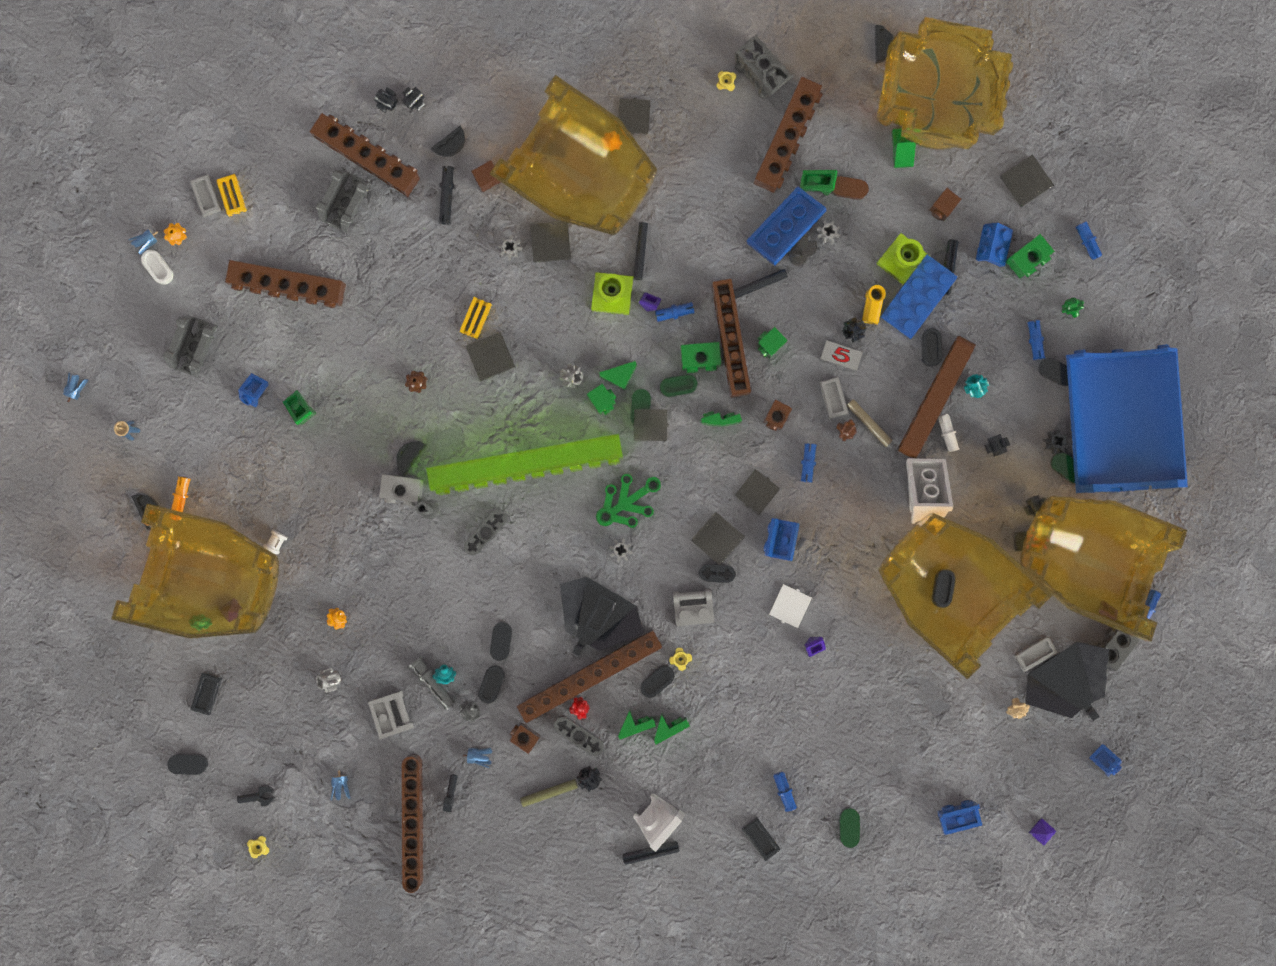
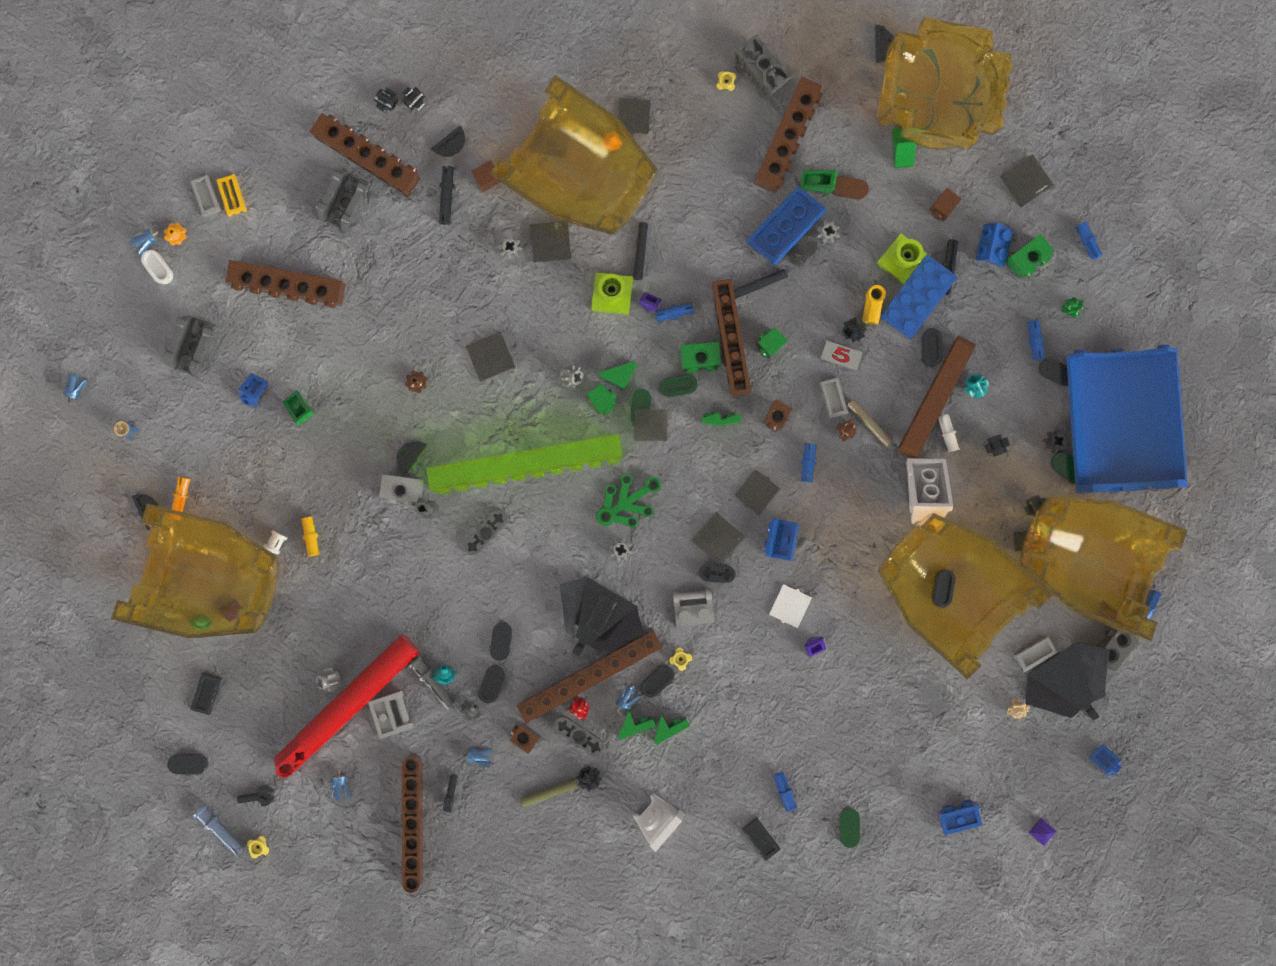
light orange plant [327,608,347,630] -> none
yellow tile [459,297,492,340] -> none
black axle [622,841,680,865] -> none
none -> sand blue pin [192,804,244,856]
none -> red piece [274,634,420,778]
none -> yellow pin [301,517,320,557]
none -> flat silver piece [615,683,643,712]

